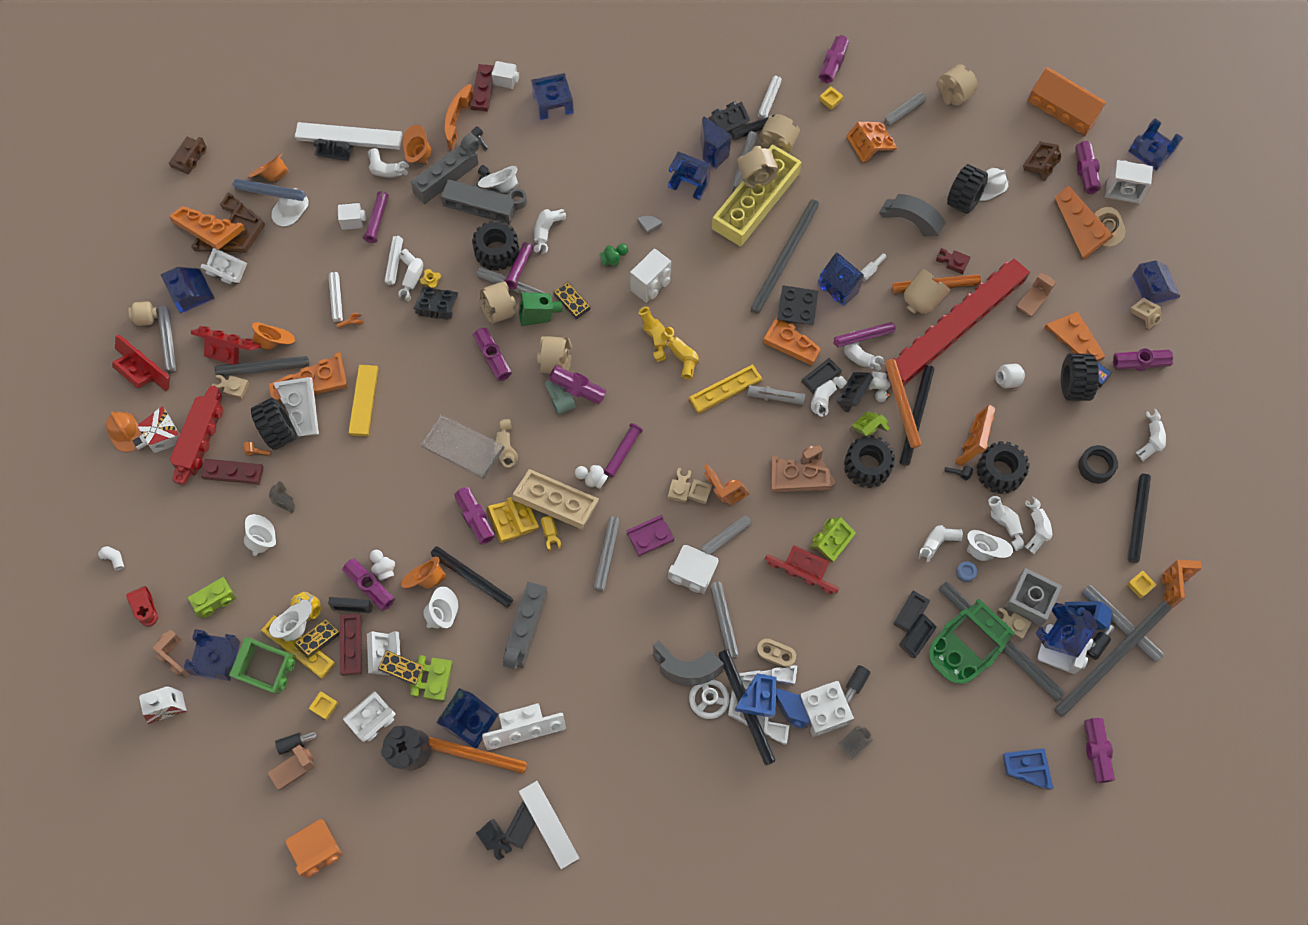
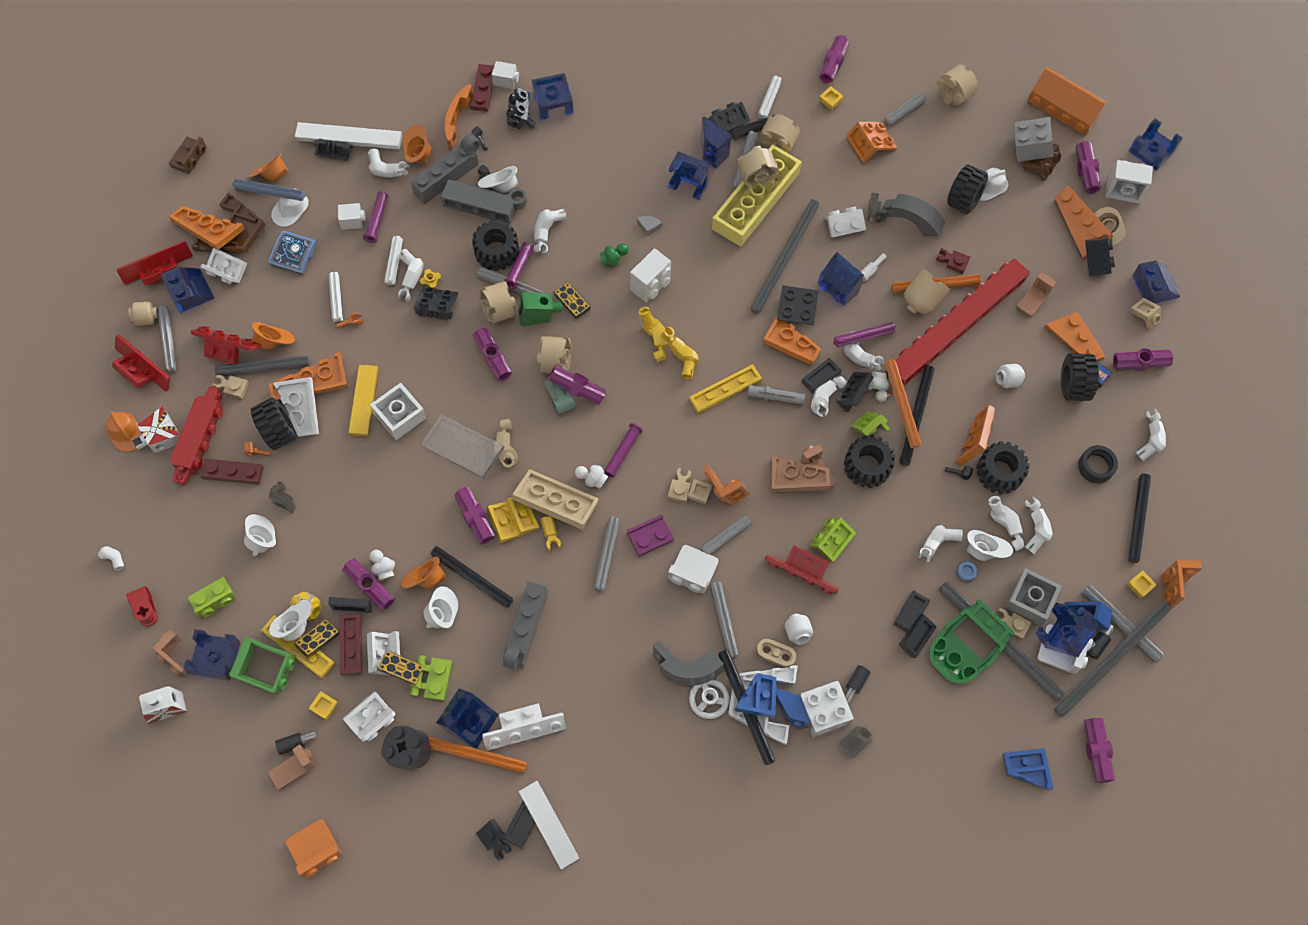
none -> red bracket [116,240,193,286]
none -> slope [268,230,317,274]
none -> white brick [370,383,427,440]
none -> black brick [506,88,536,129]
none -> white head [784,614,813,645]
none -> white bracket [824,206,866,238]
none -> clear smoke bracket [867,193,888,223]
none -> light grey brick [1014,117,1054,162]
none -> black bracket [1085,234,1115,277]

